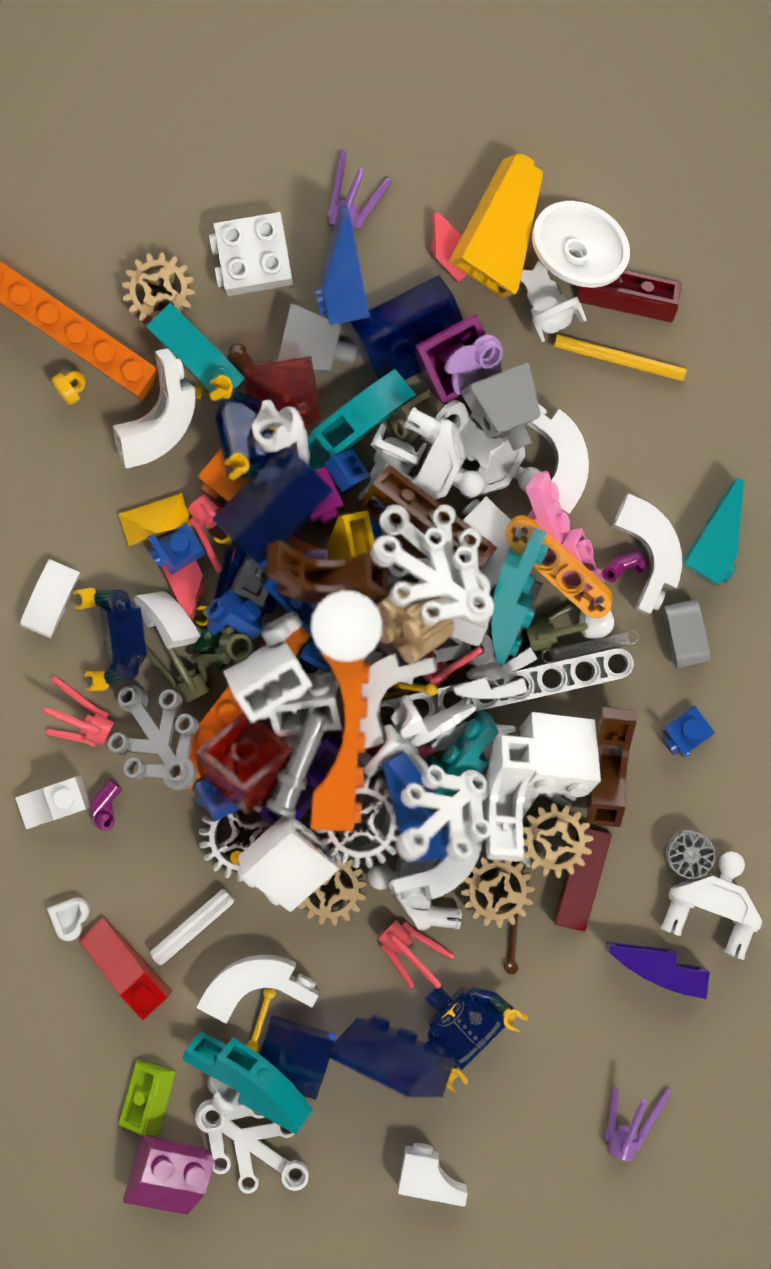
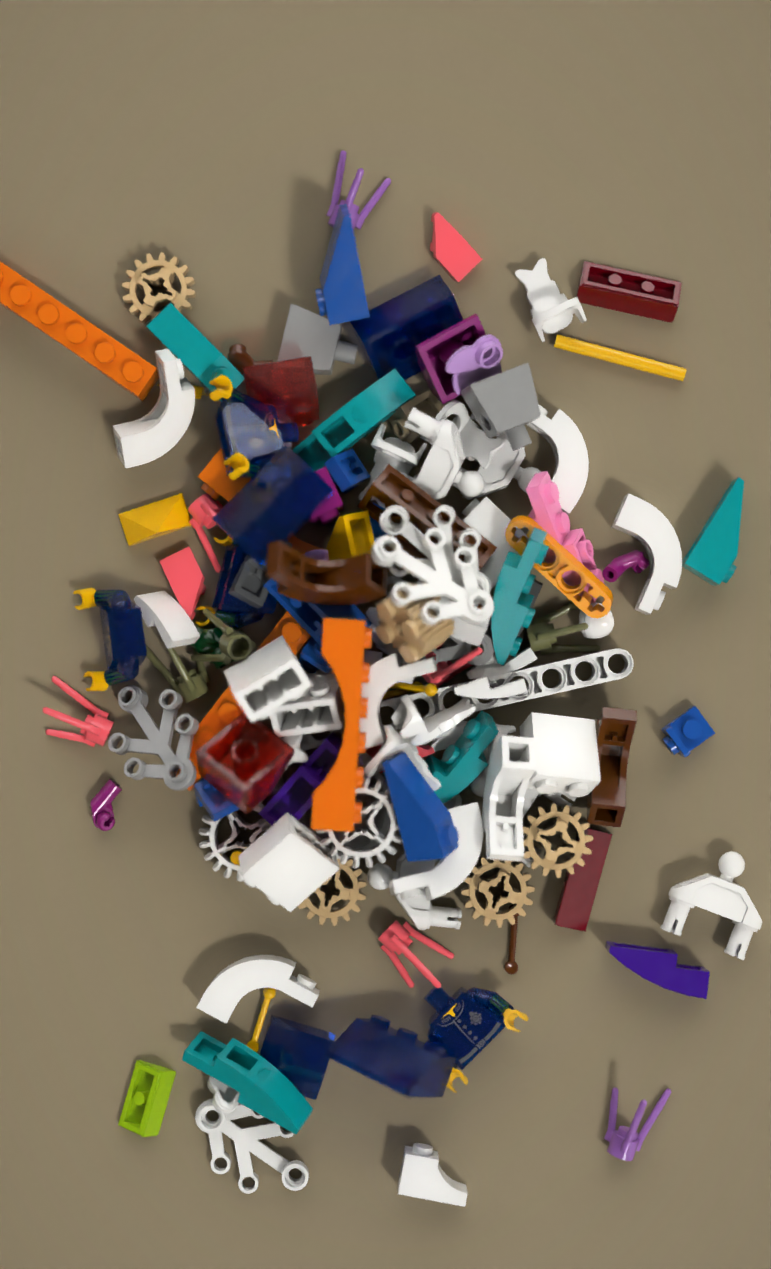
white arch [15,775,90,829] -> none
white slope [20,559,80,639] -> none
white tile [47,897,90,941] -> none
yellow tile [50,371,86,406] -> none
slope [79,917,172,1021] -> none
magenta slope [122,1135,215,1215] -> none
blue bracket [148,523,206,575] -> none
white axle [150,889,234,965] -> none
blue bracket [207,590,262,640] -> none
white brick [209,212,293,296] -> none
white hair [252,399,310,478] -> none
white tile [262,612,303,646] -> none
light grey pin [266,711,330,817] -> none
white tile [311,591,382,662] -> none
white plant [396,765,491,862] -> none
yellow slope [448,153,543,298] -> none
white dish [532,201,630,287] -> none
white piece [542,631,638,663] -> none
light grey beam [663,599,710,669] -> none
light grey wheel [665,830,715,879] -> none

